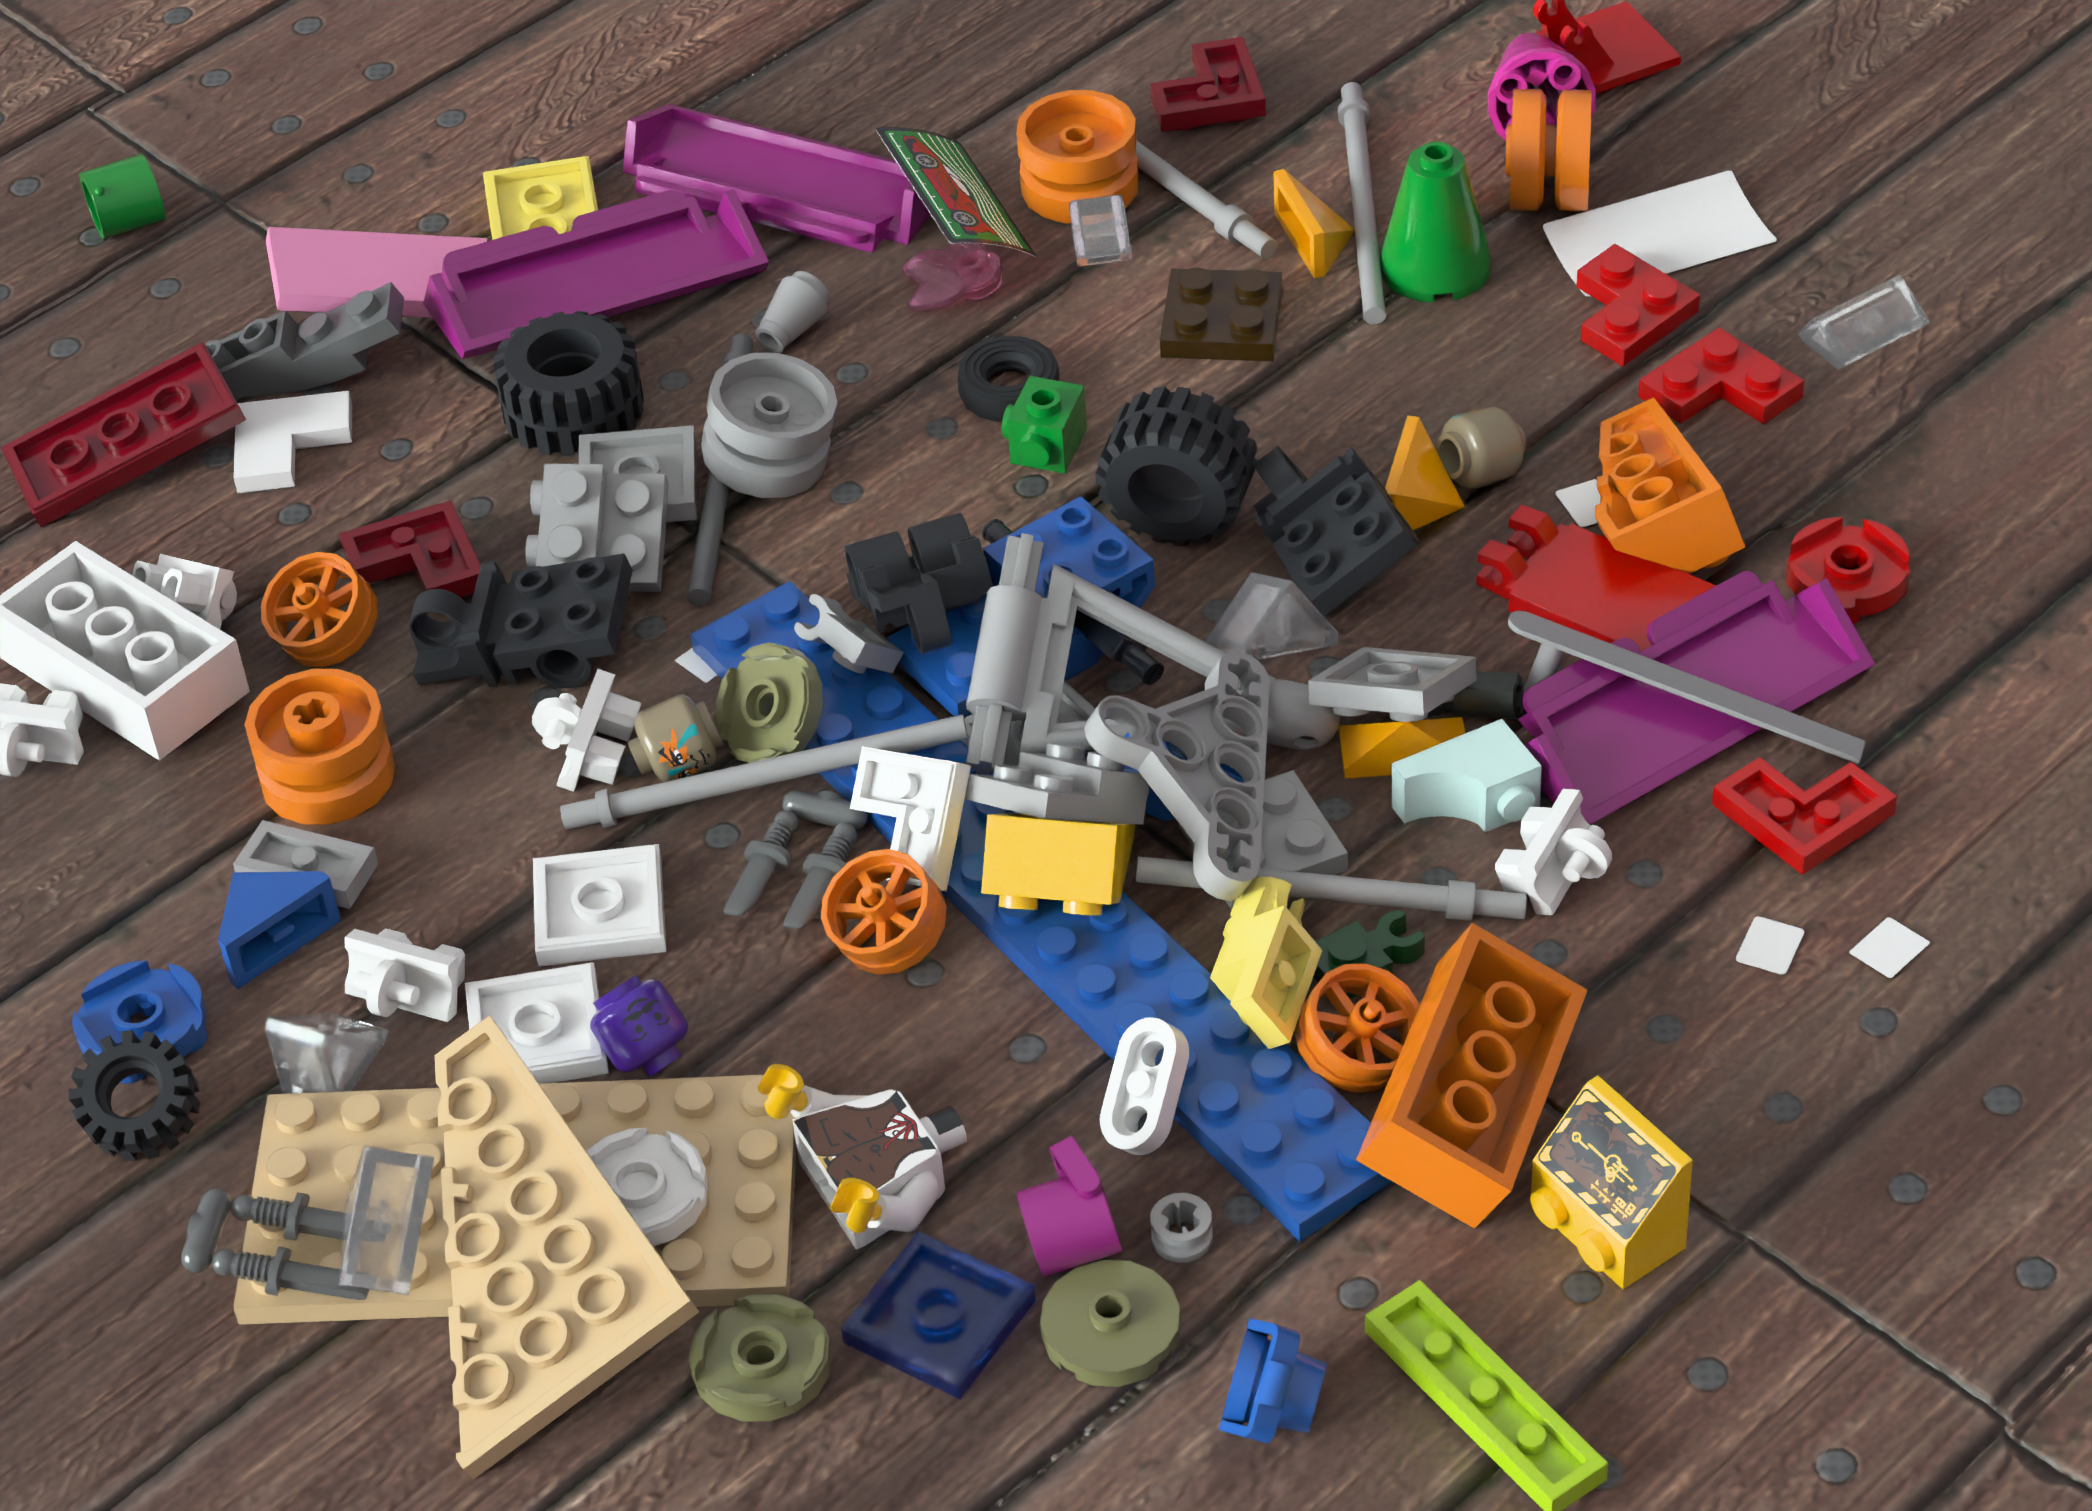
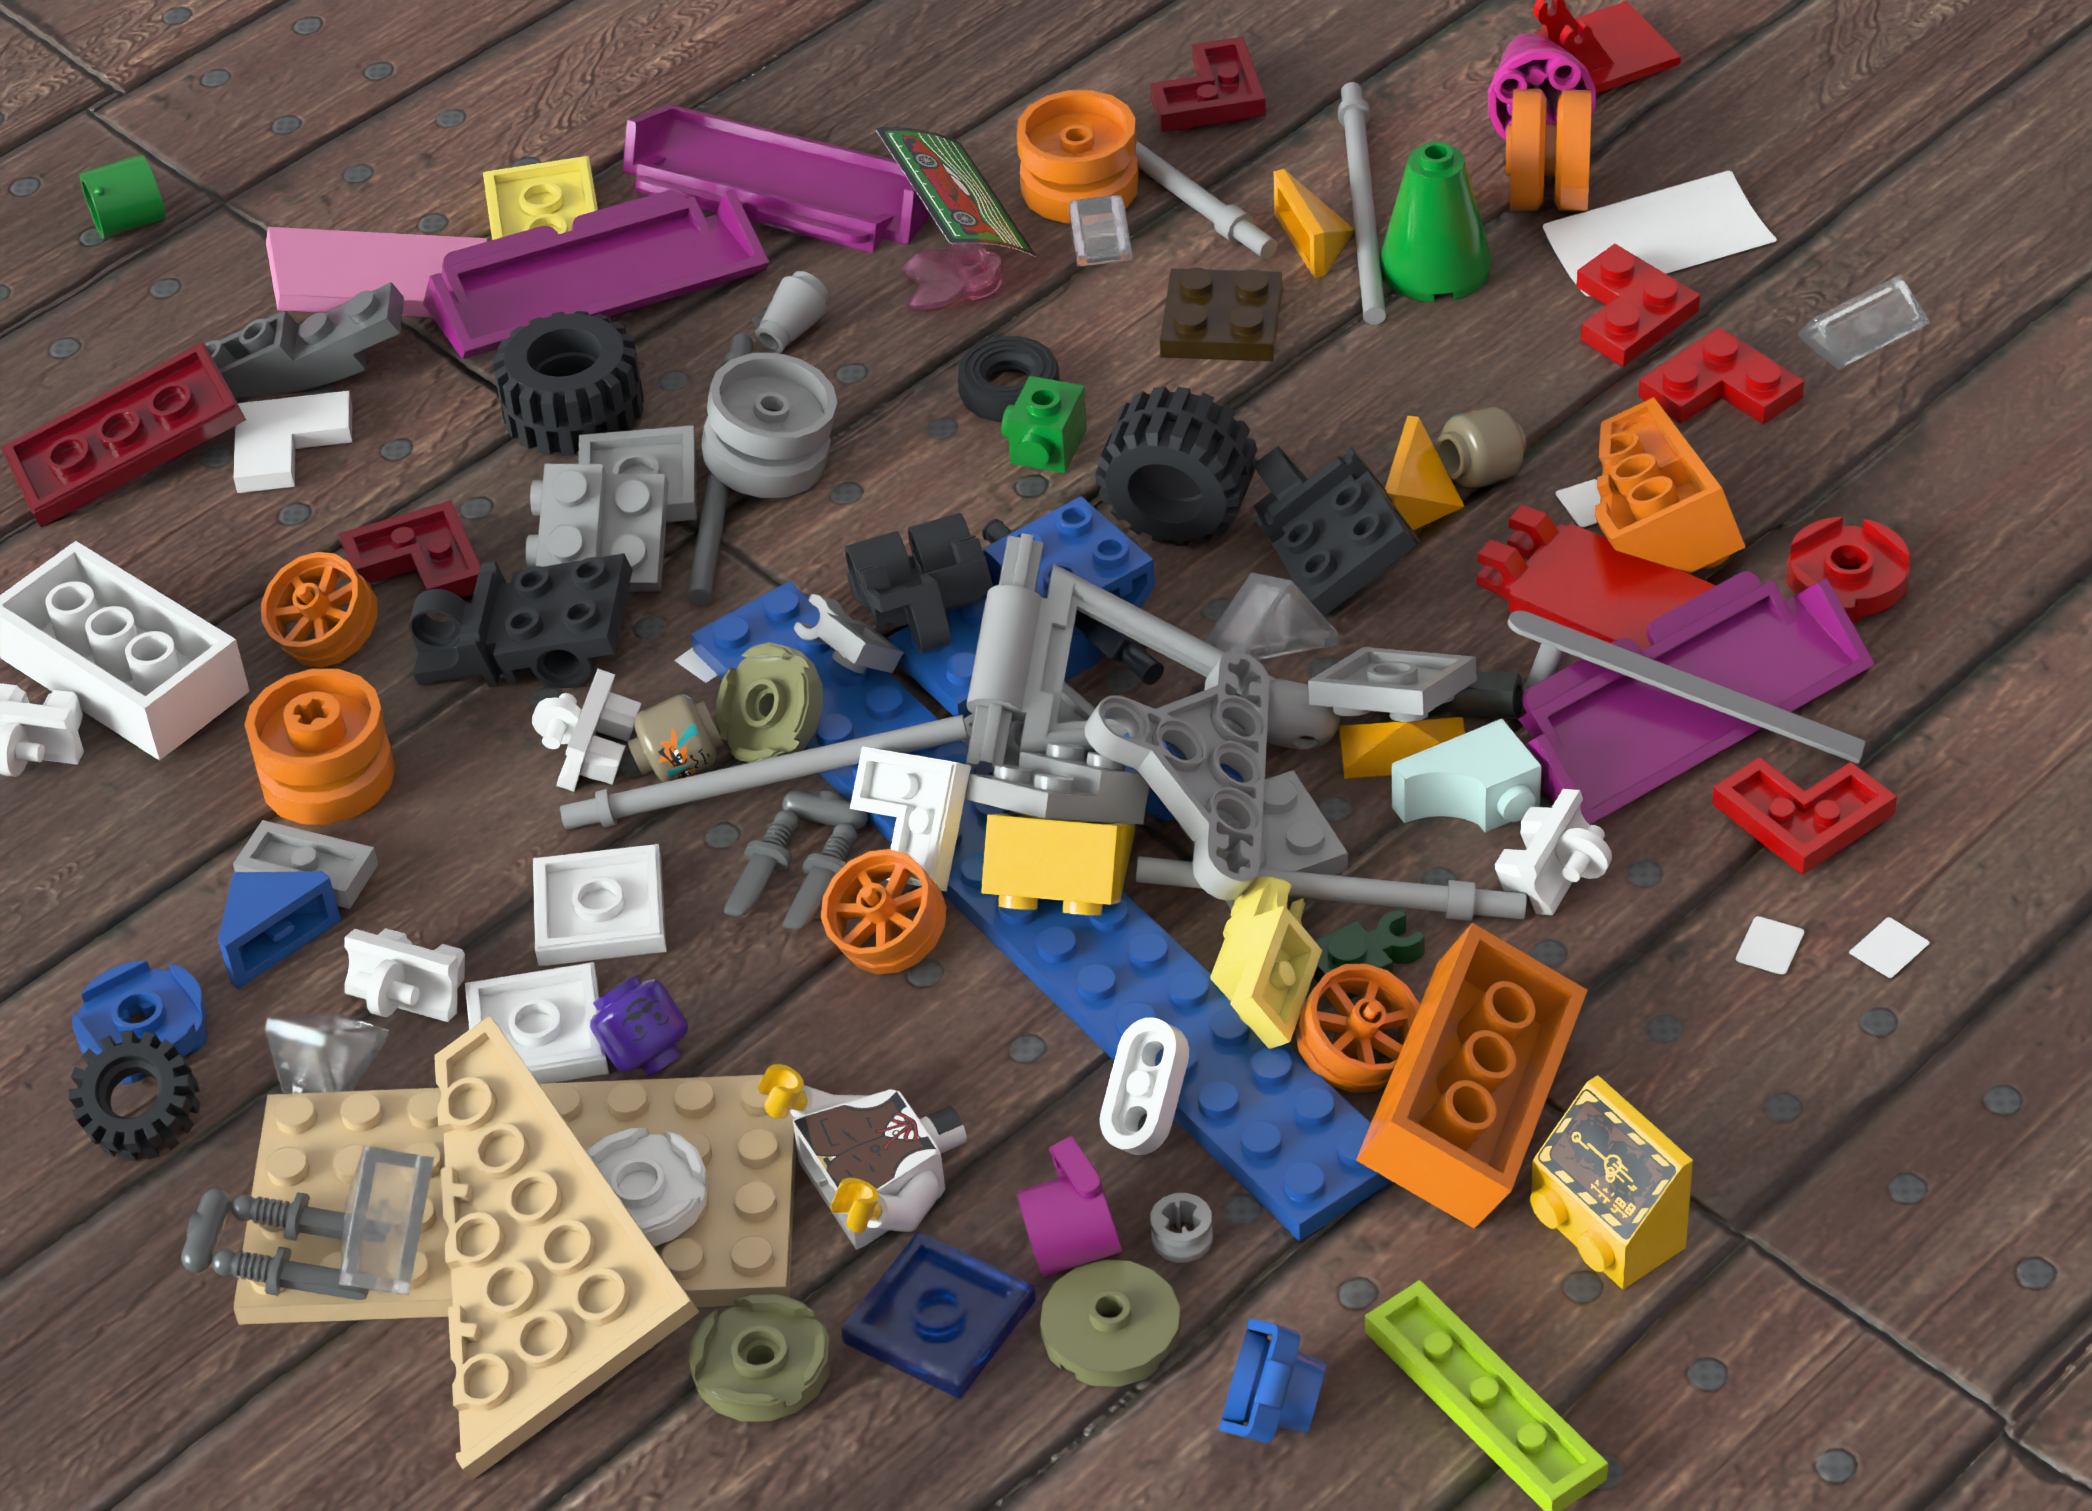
white hips [132,554,237,629] -> none

